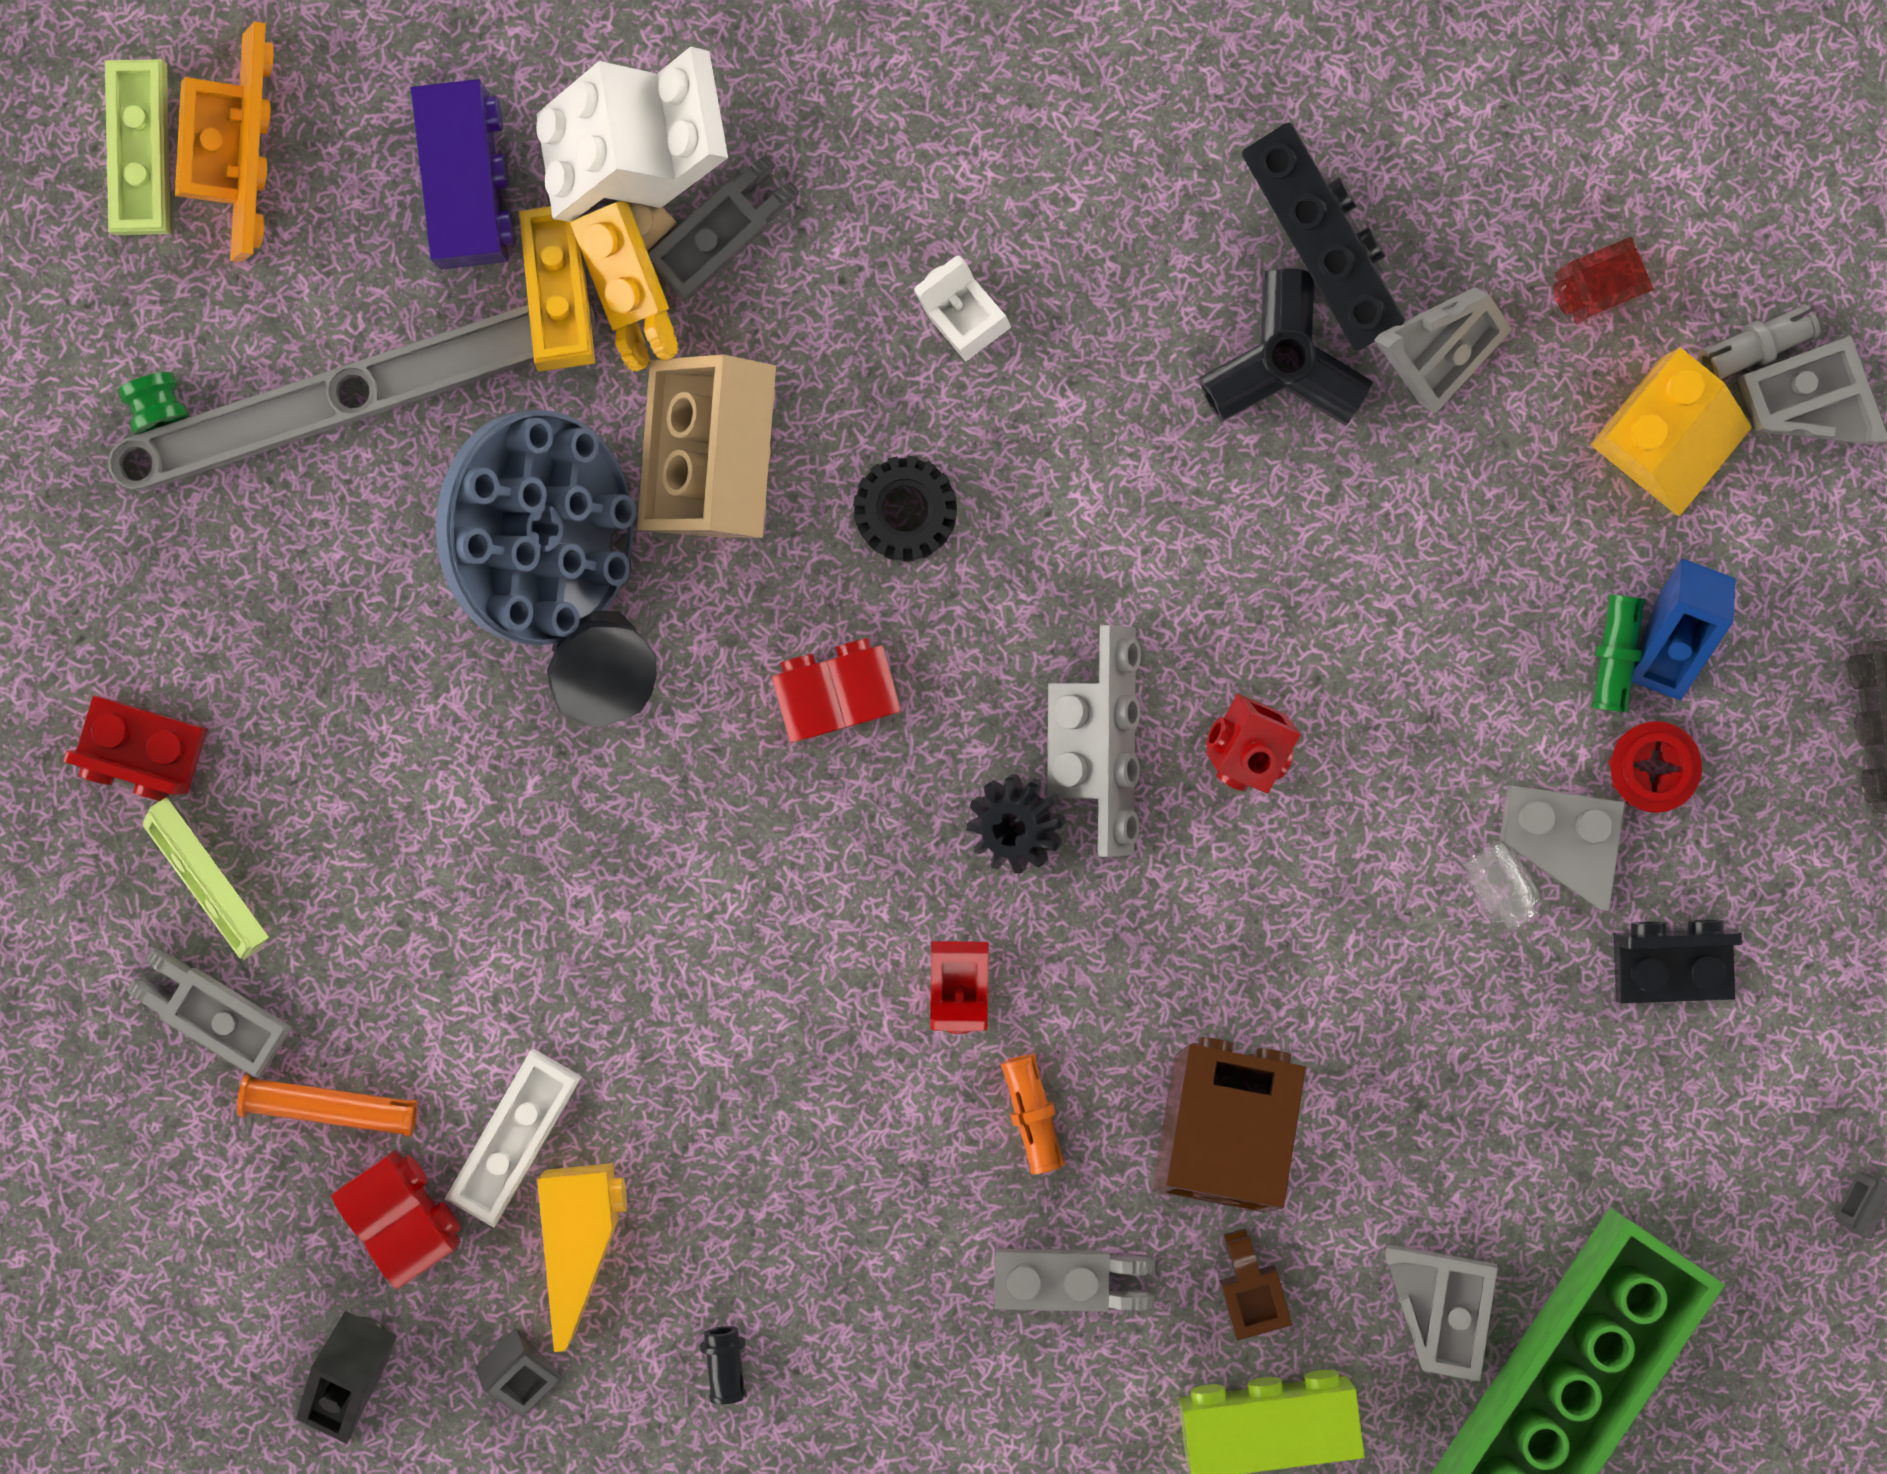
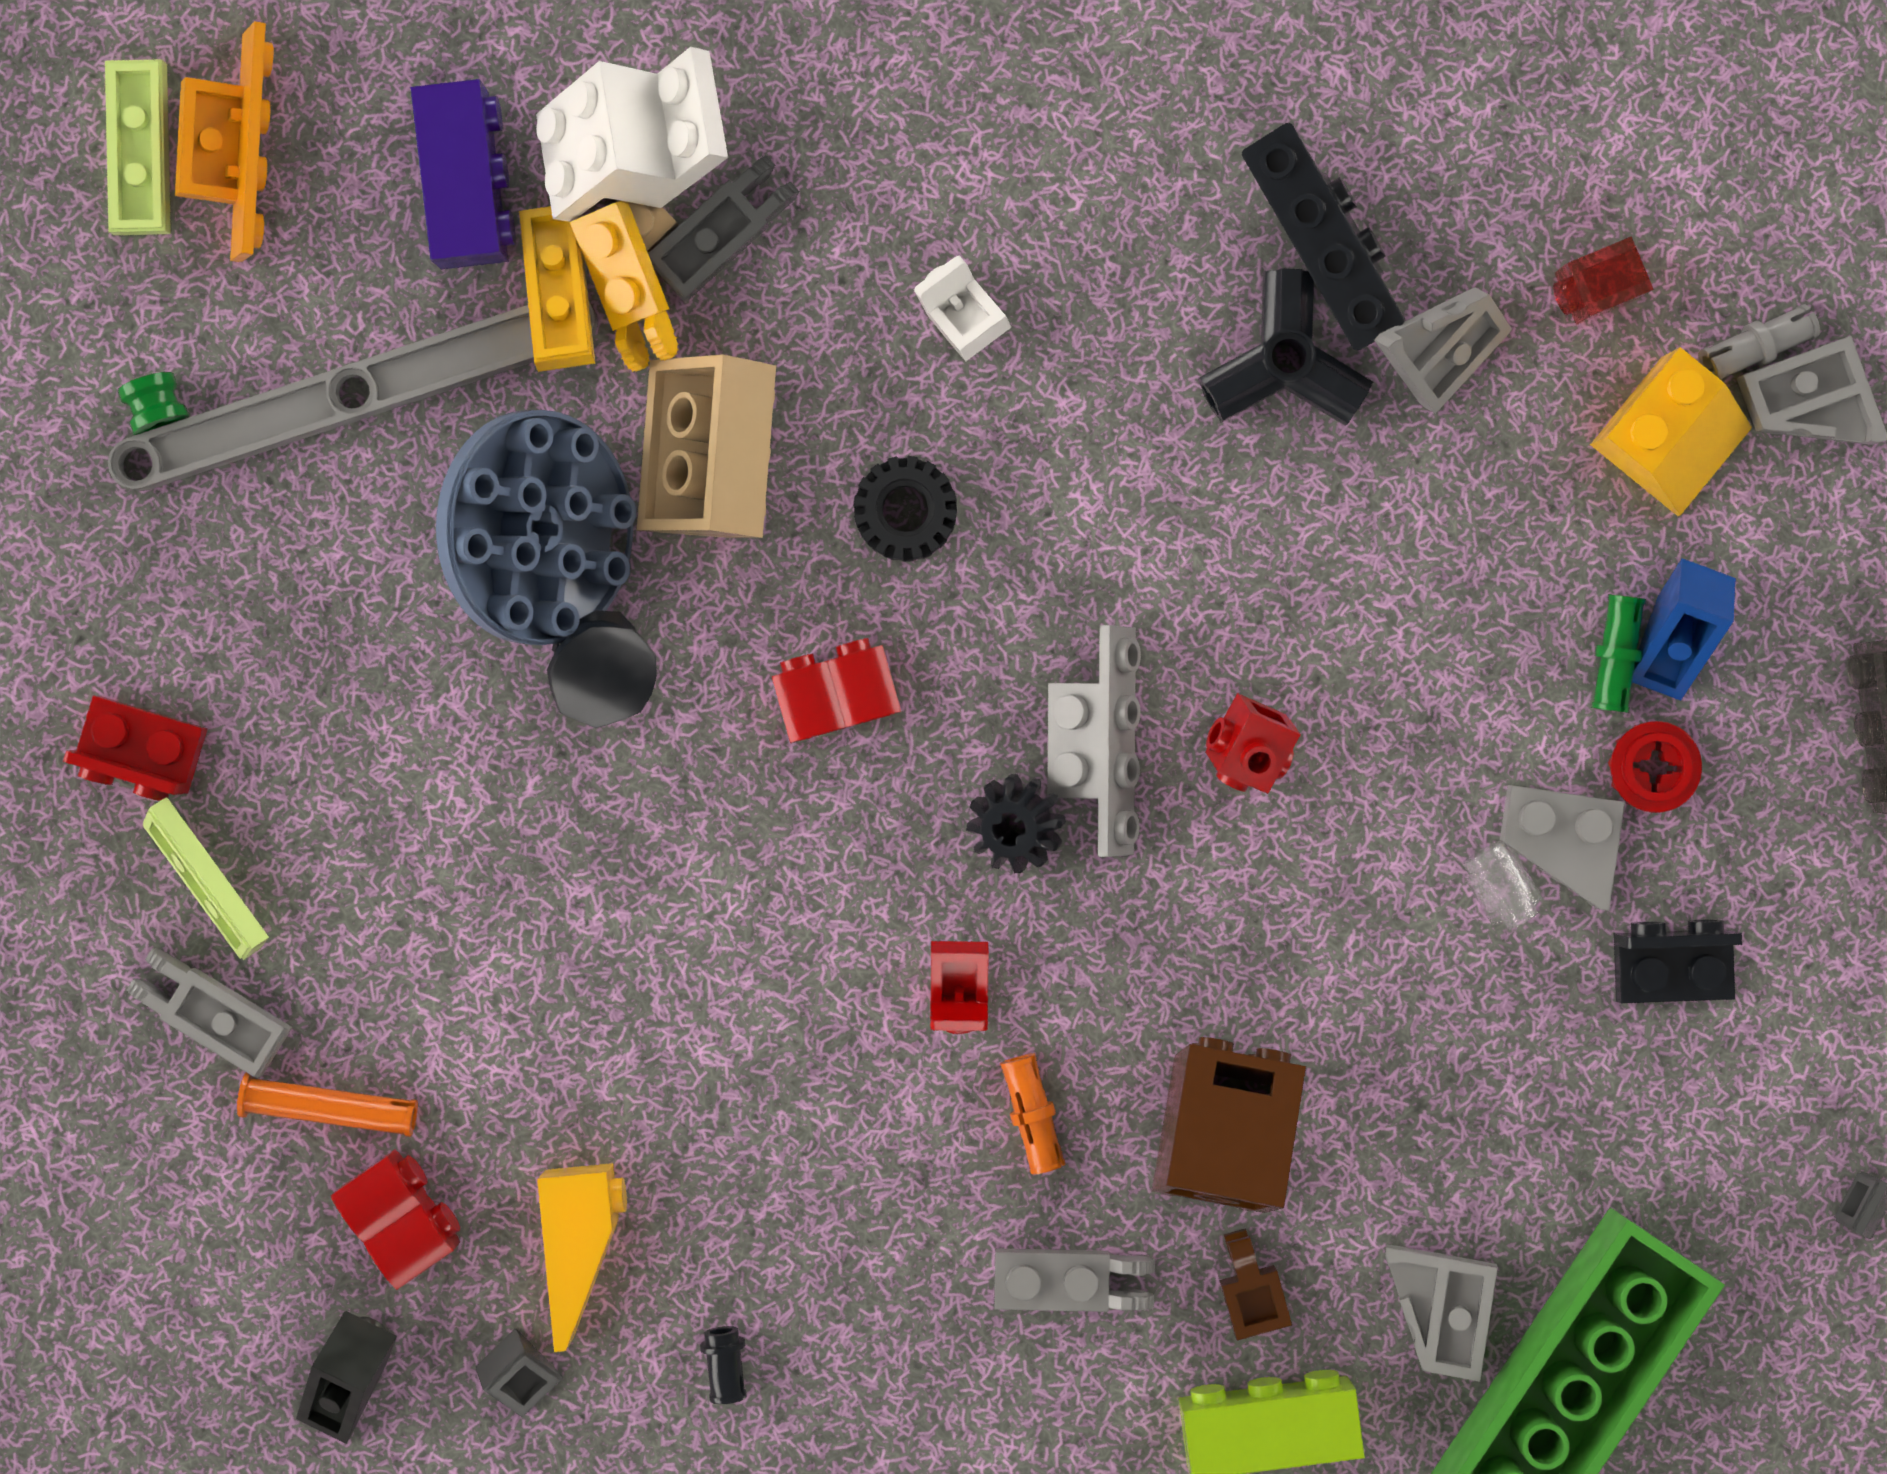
white tile [445,1049,582,1227] -> none

